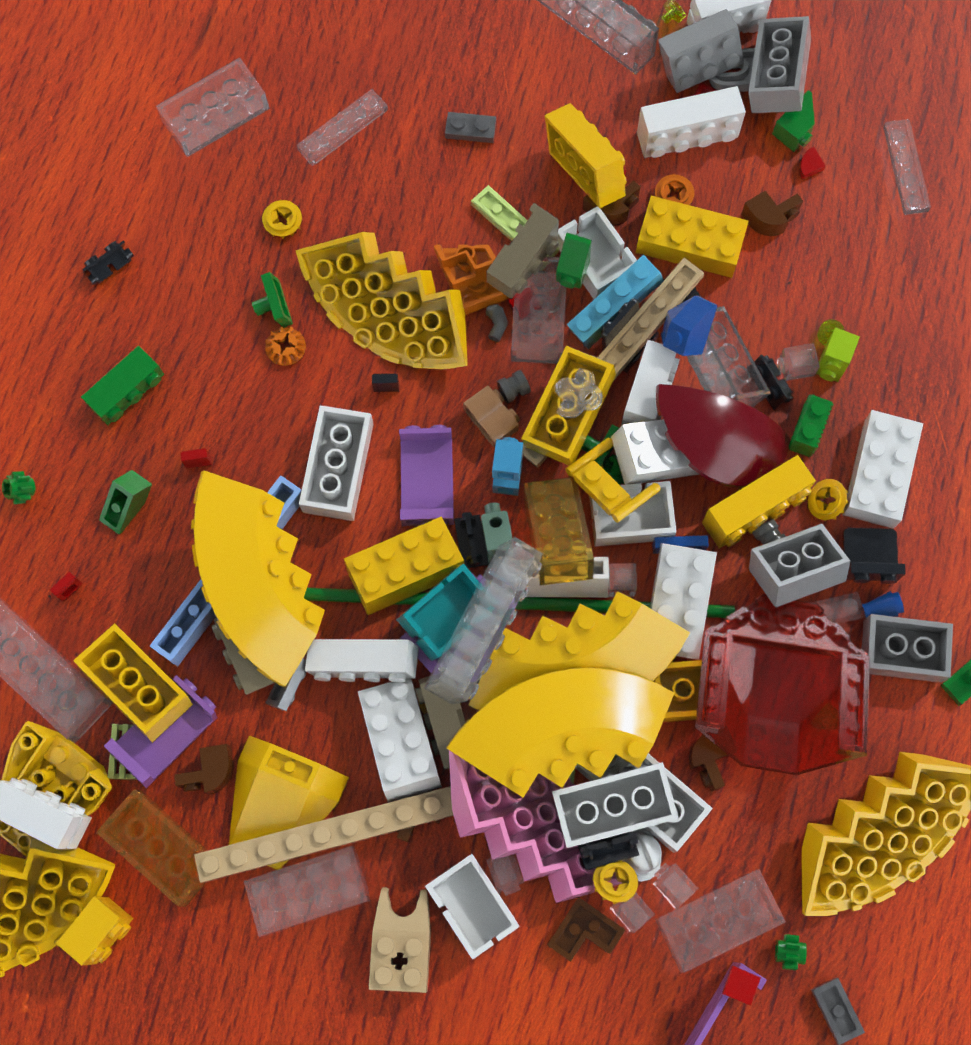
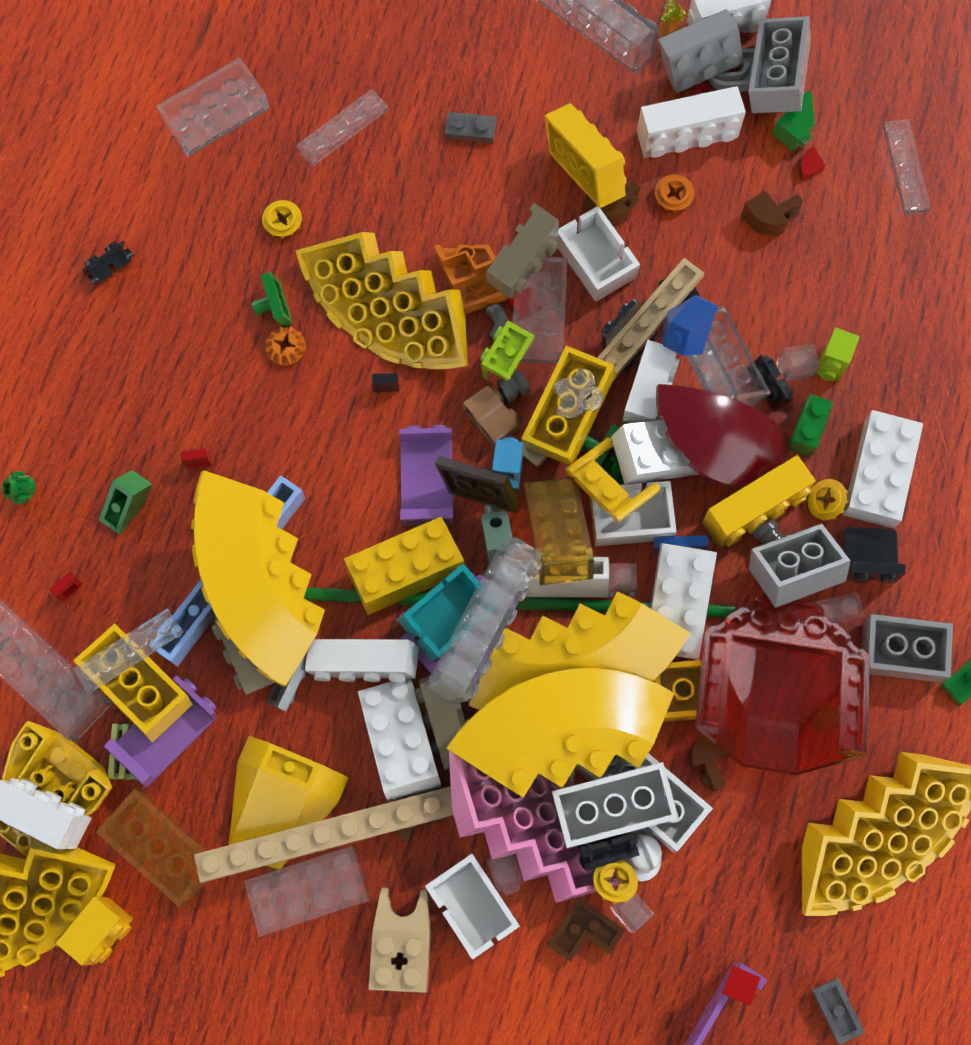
green brick [81,345,164,426] -> none
reddish brown brick [174,744,234,795] -> none
white brick [299,405,374,521] -> none
black hinge [454,512,489,568] -> none
yellowish green tile [471,185,559,268] -> none
green slope [556,233,592,289] -> none
medium azure brick [567,255,664,349] -> none
yellow brick [636,195,748,278] -> none
clear brick [653,863,699,908] -> none
clear brick [655,869,786,973] -> none
green gear [775,934,807,970] -> none
clear neon green tile [817,319,845,345] -> none
blue cone [862,591,904,619] -> none
none -> clear plate [73,608,184,694]
none -> dark brown tile [435,456,520,513]
none -> lime bracket [480,321,535,382]

